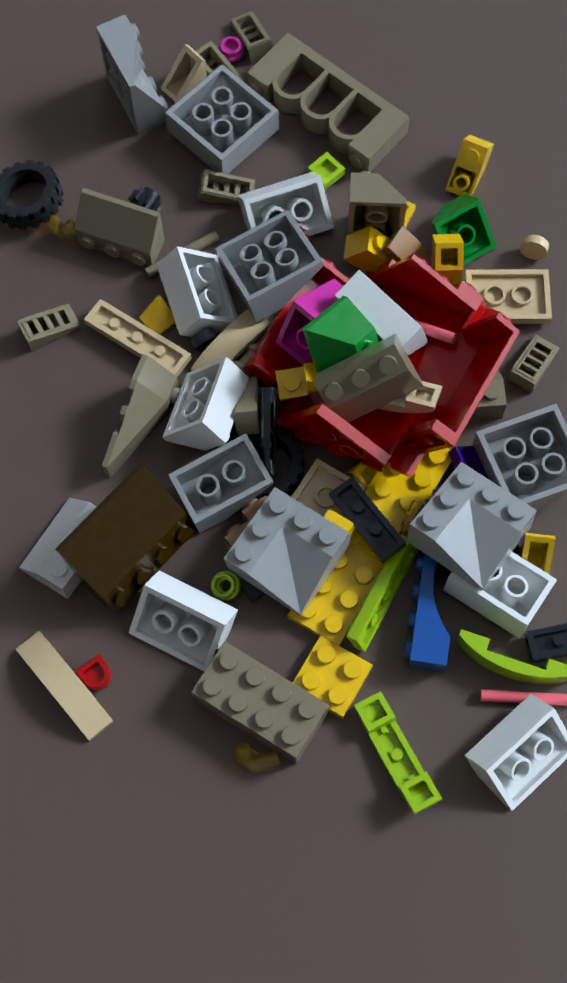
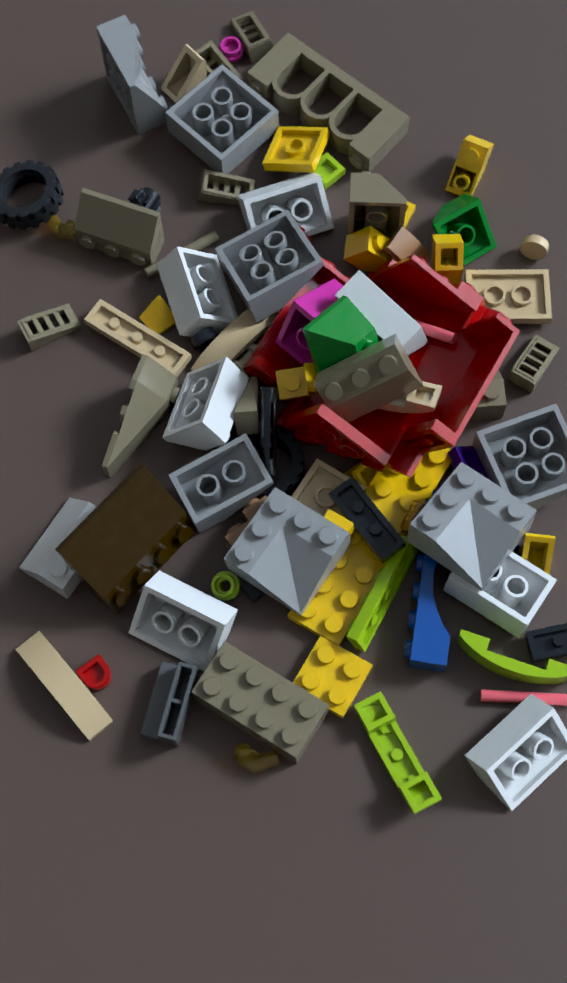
none -> dark grey piece [140,661,200,747]
none -> yellow plate [262,126,330,173]

